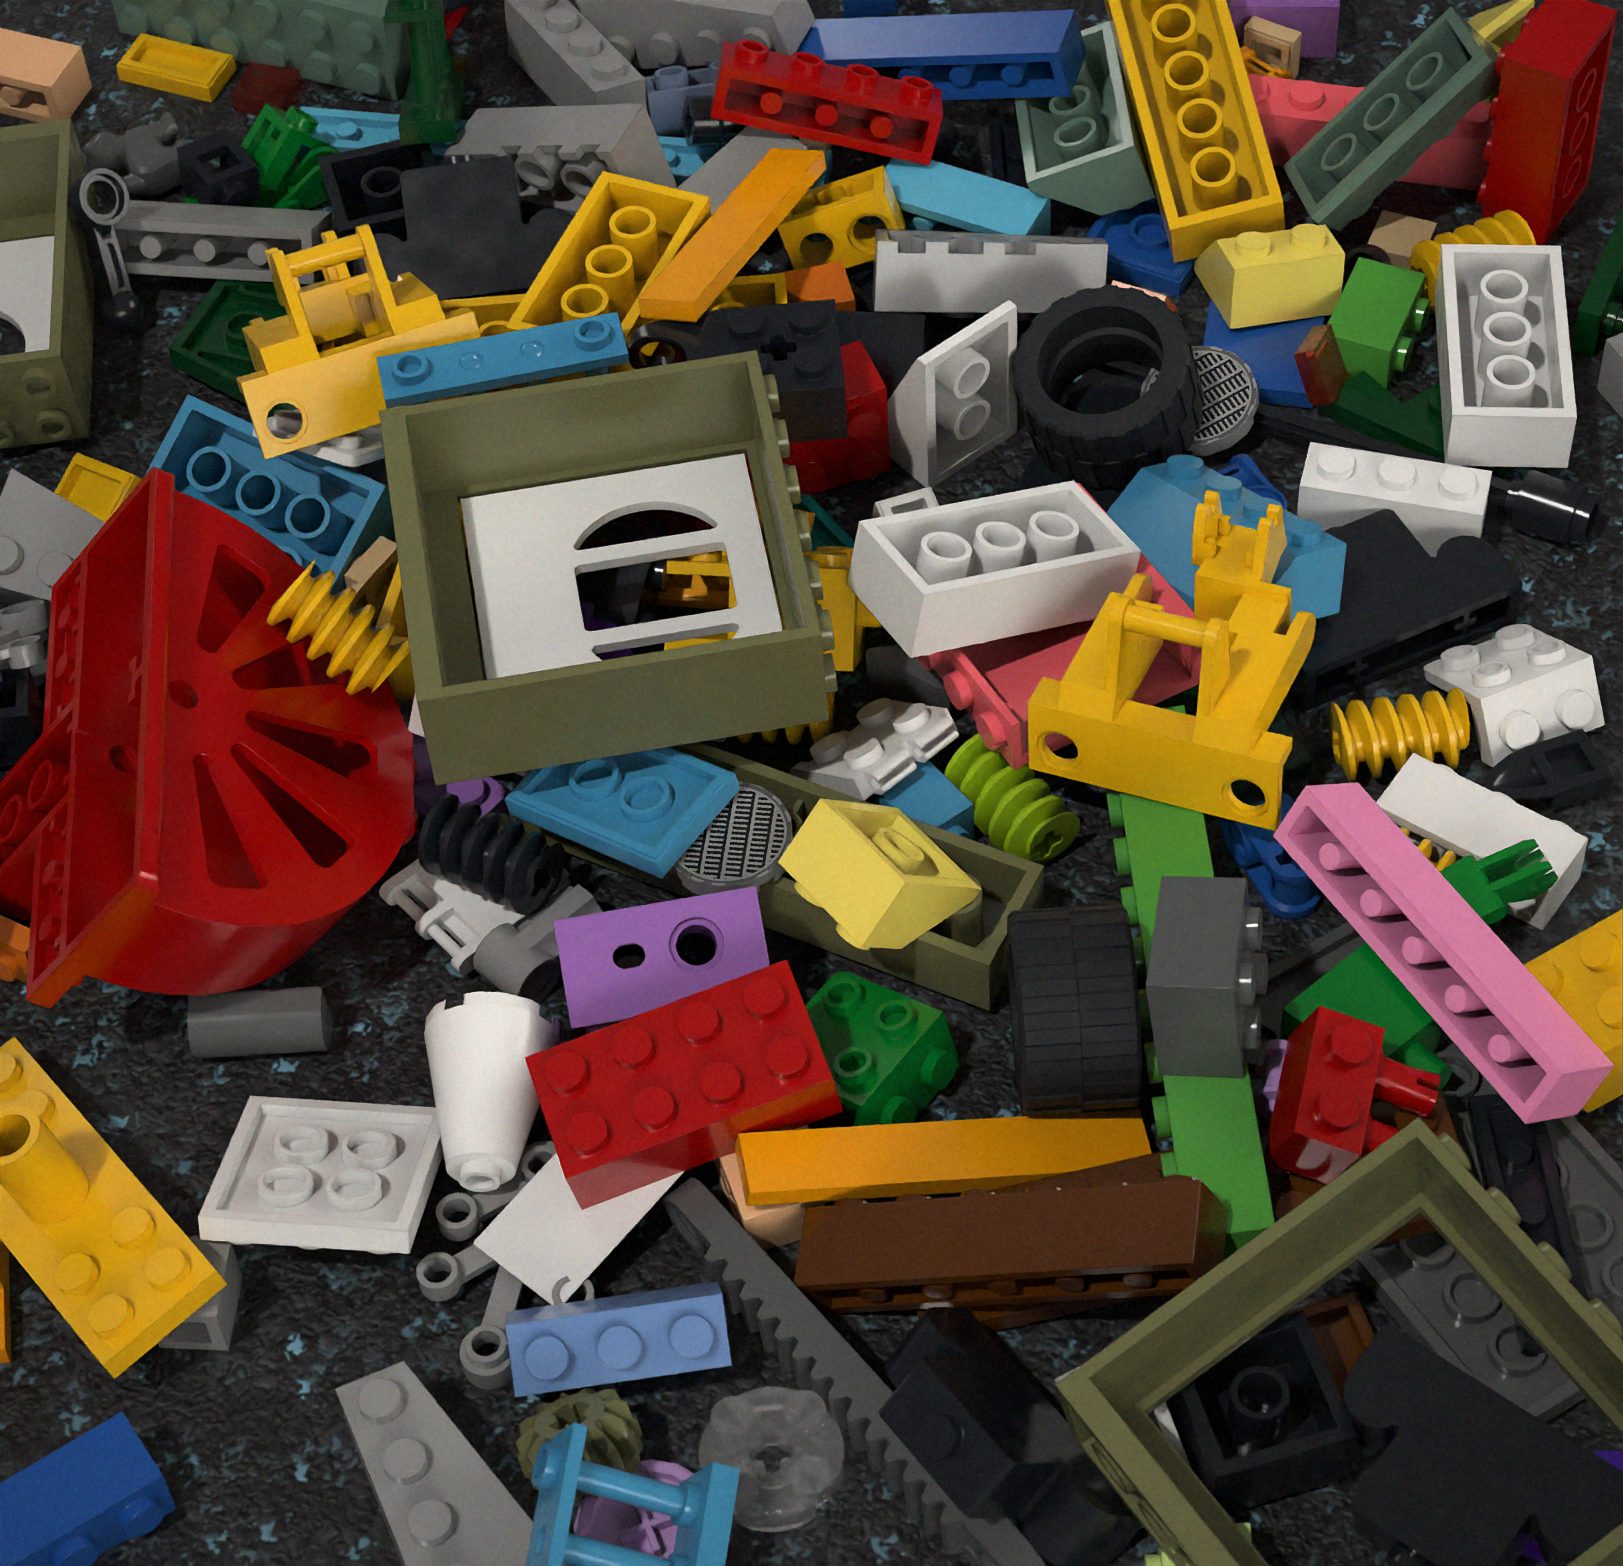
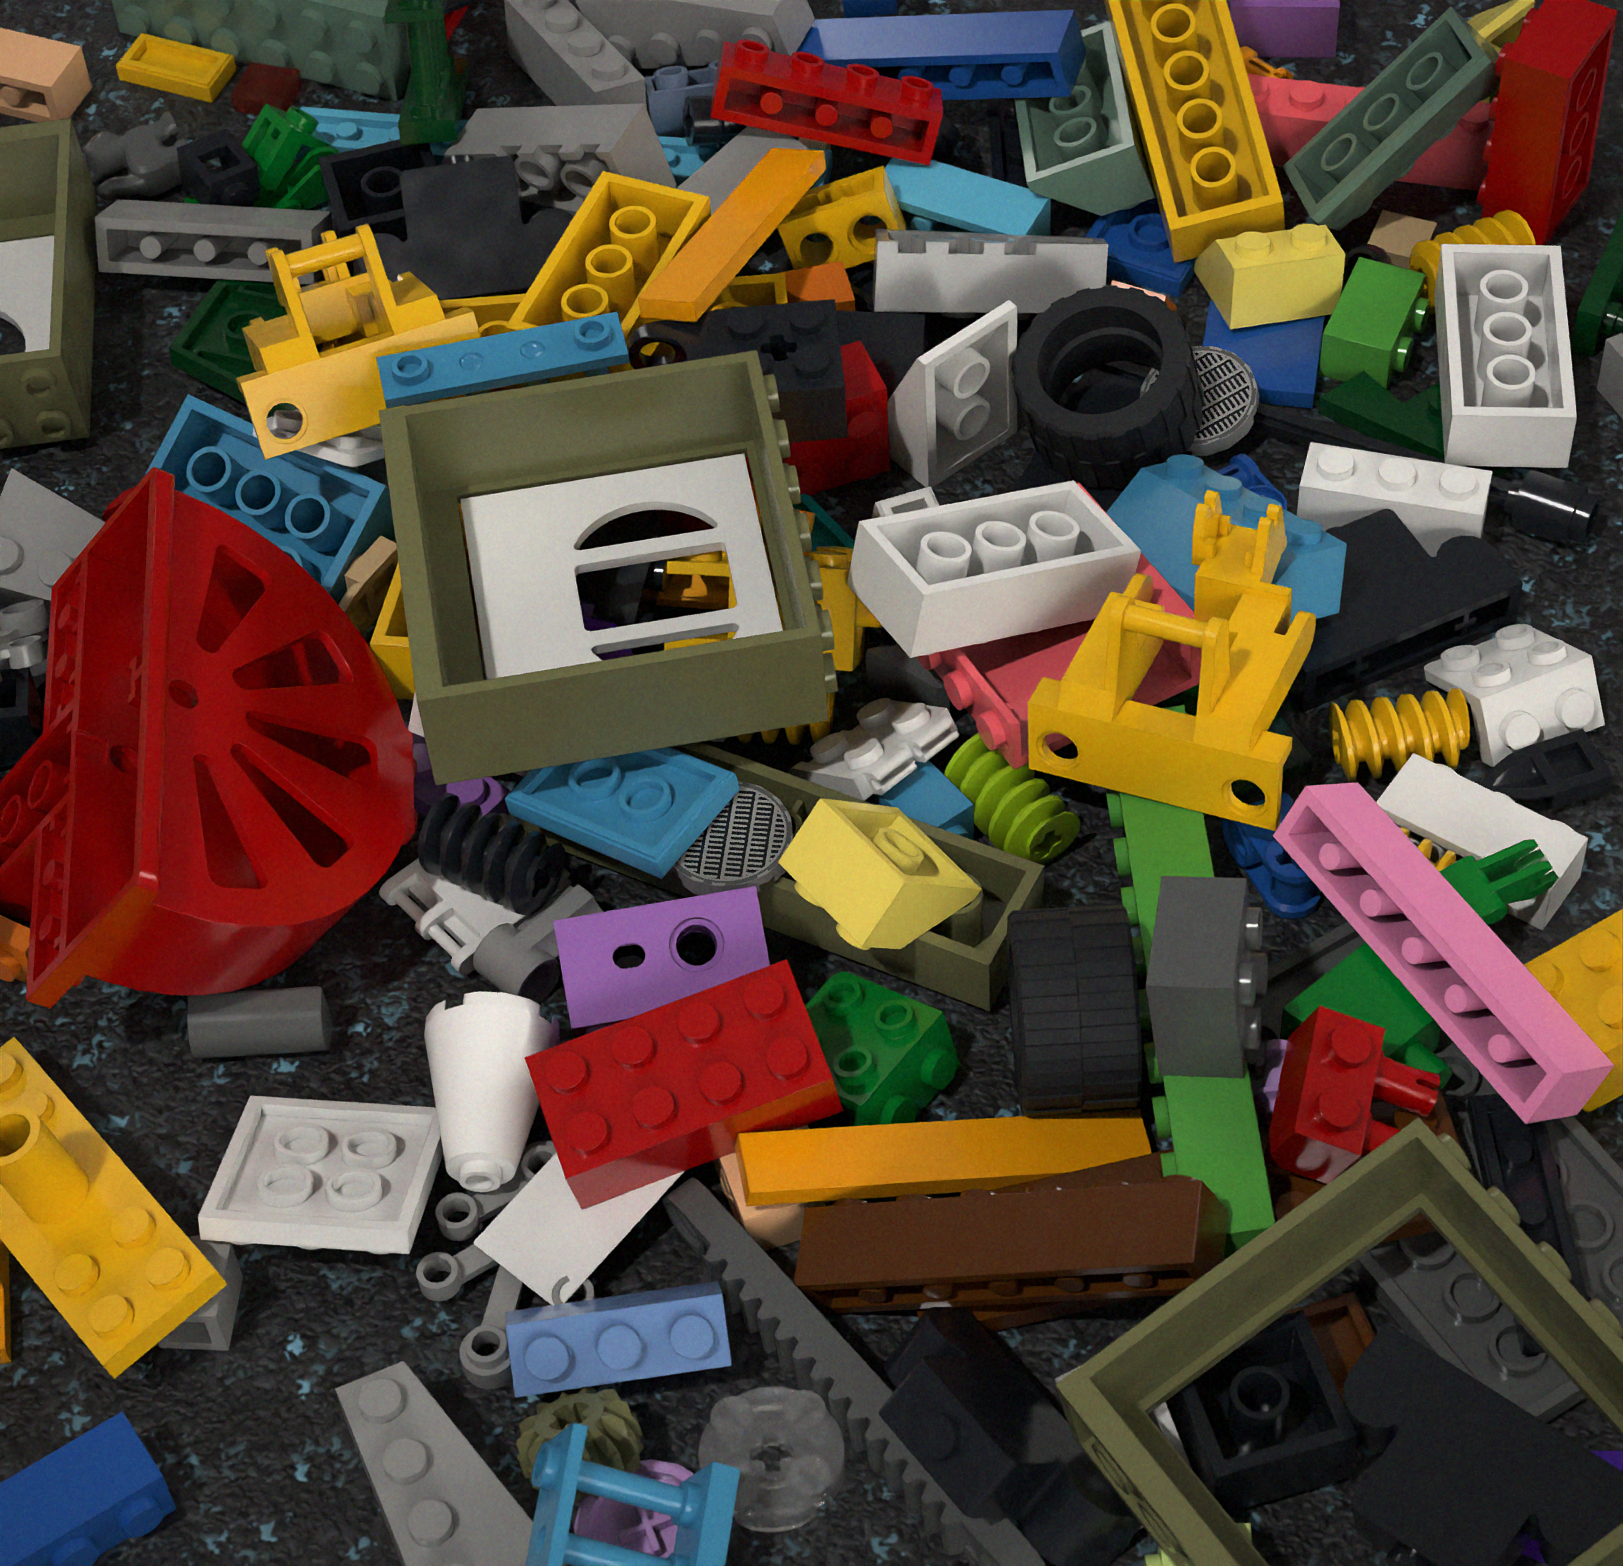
yellow tile [54,453,142,522] -> none
black piece [70,168,144,333] -> none
yellow piece [266,558,410,696] -> none
tan tile [1243,15,1302,80] -> none
clear red tile [1294,324,1348,406] -> none

